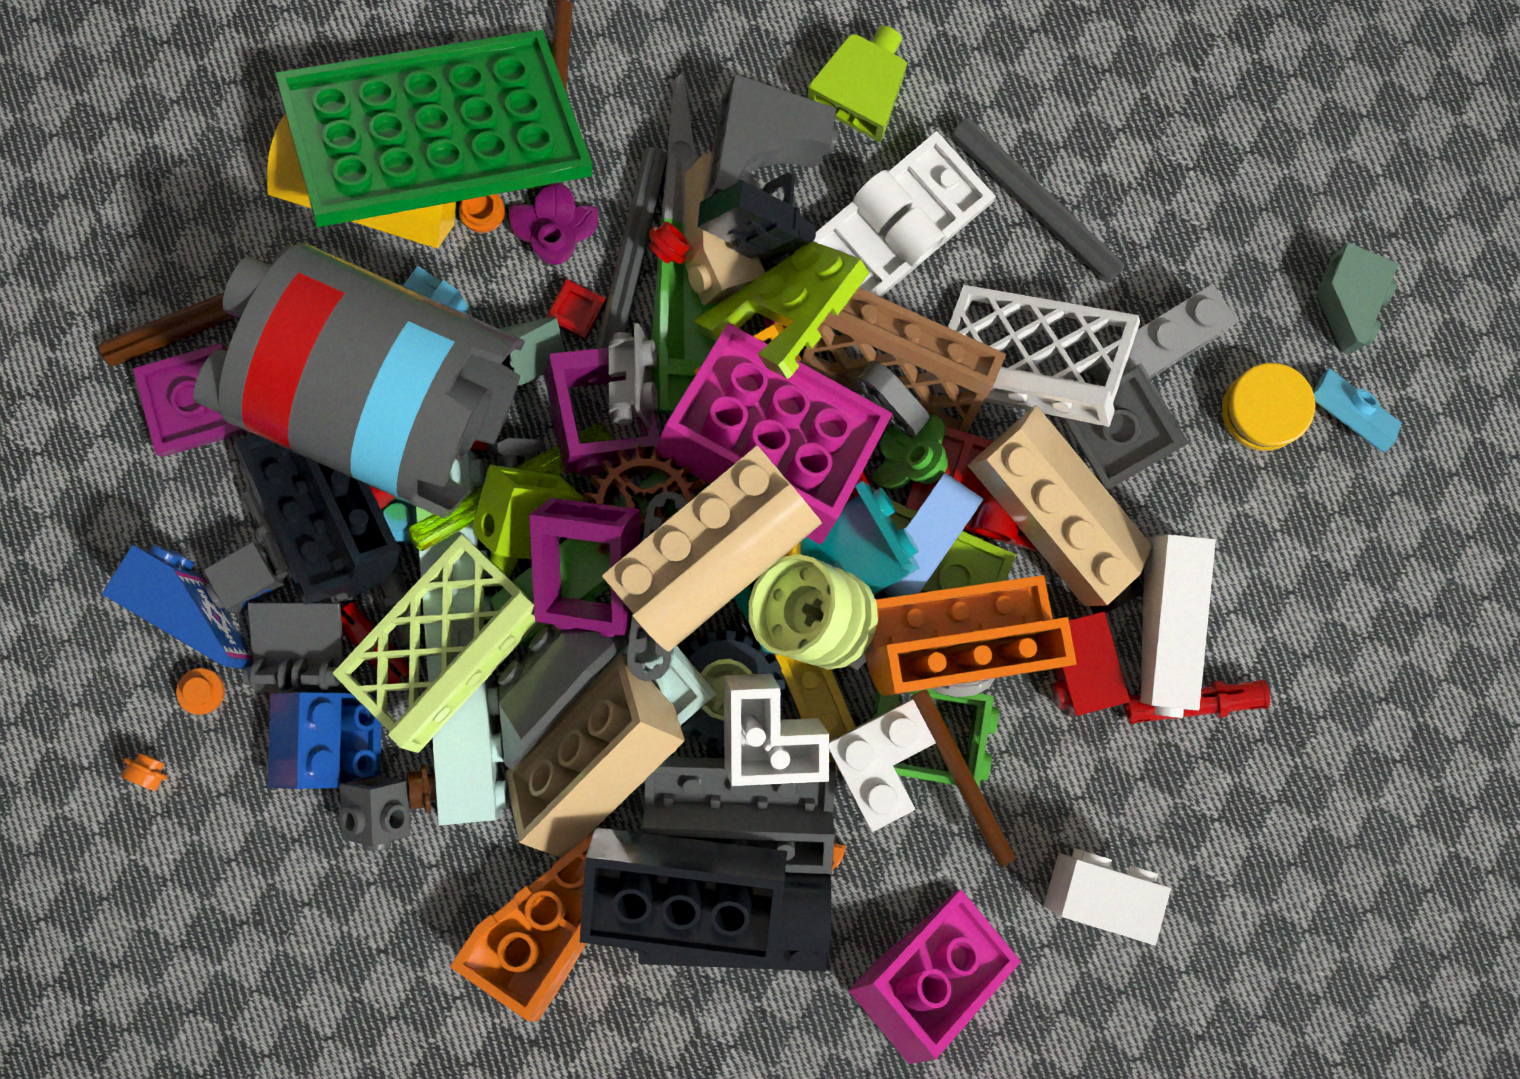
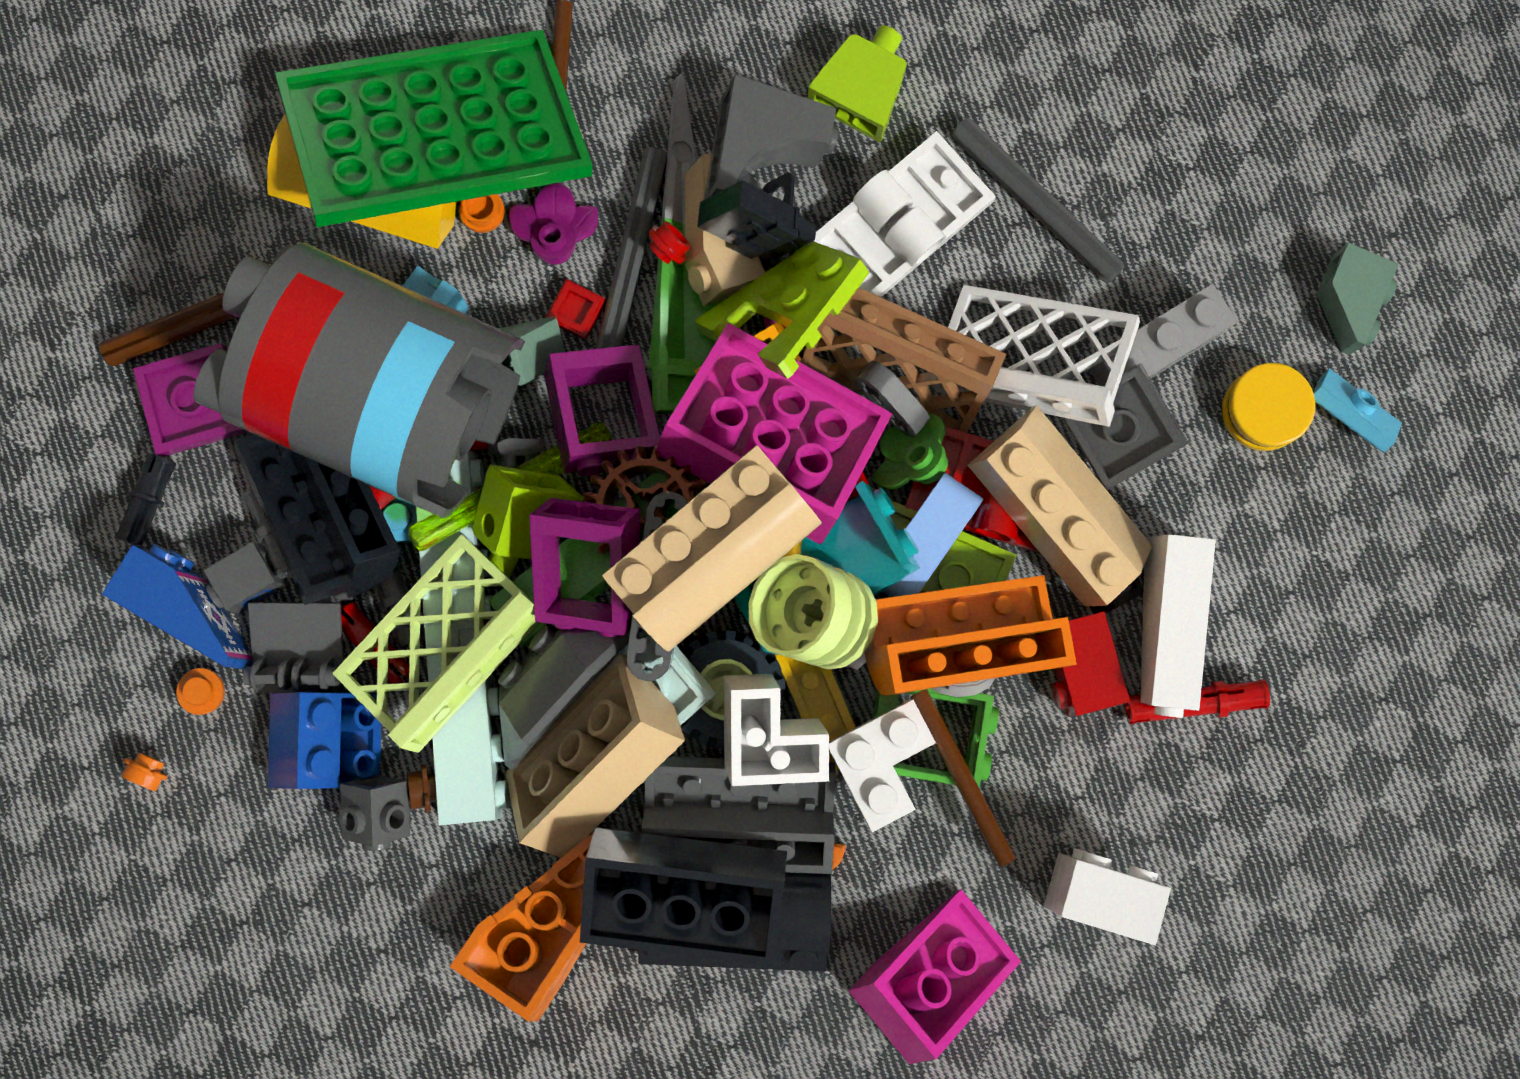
light grey hinge [608,323,658,428] -> none
none -> black axle [117,453,176,545]

